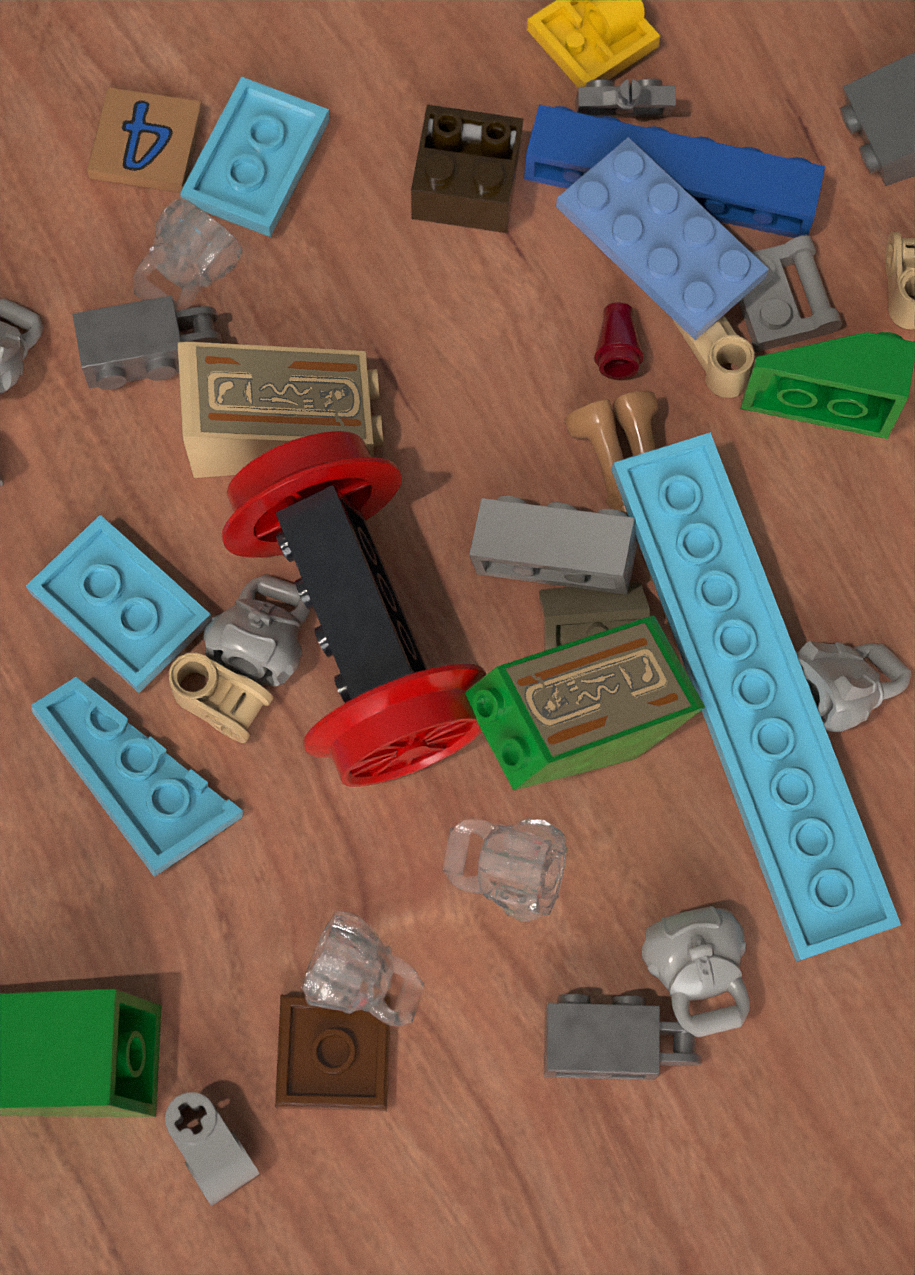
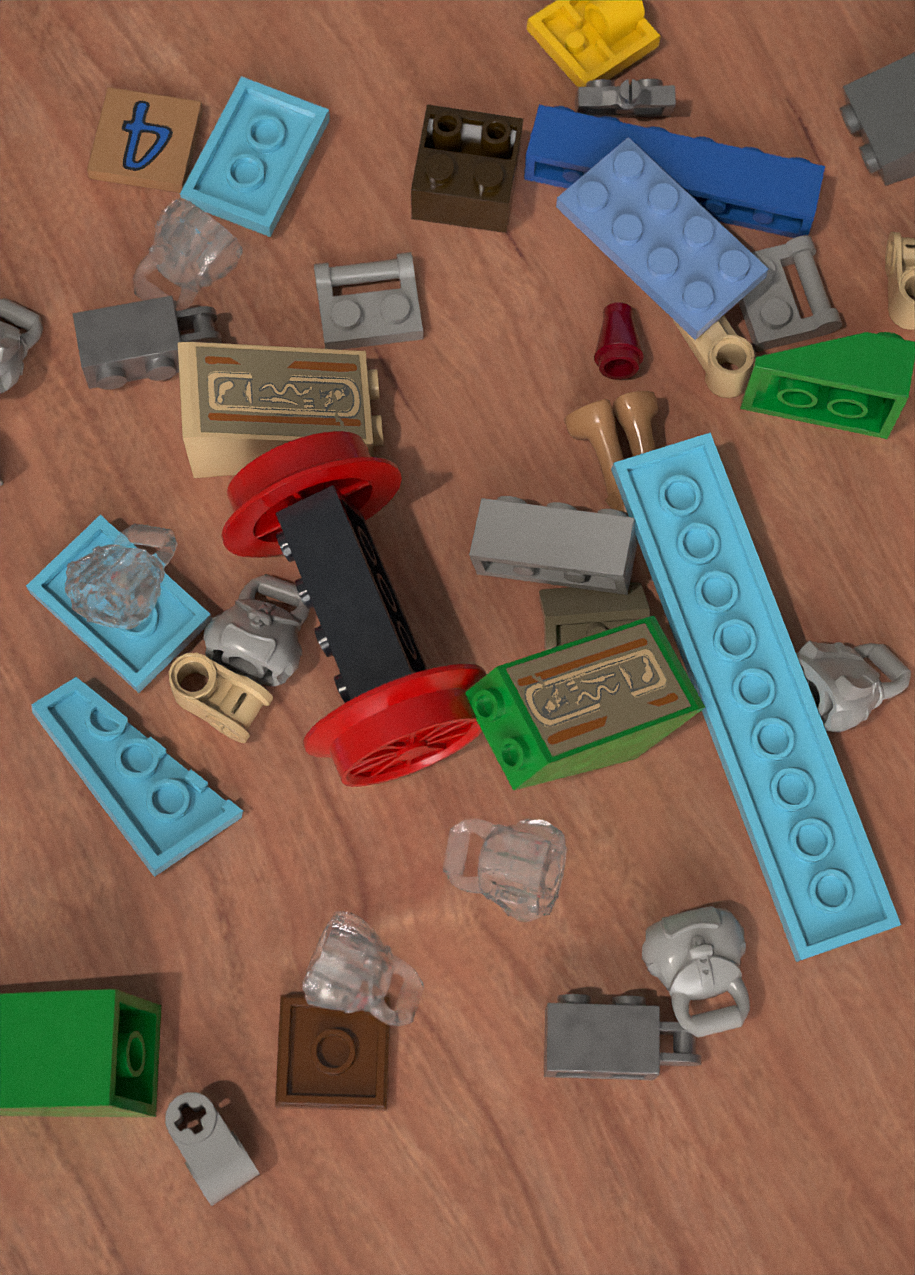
none -> clear piece [64,523,177,630]
none -> light grey plate [314,252,423,350]

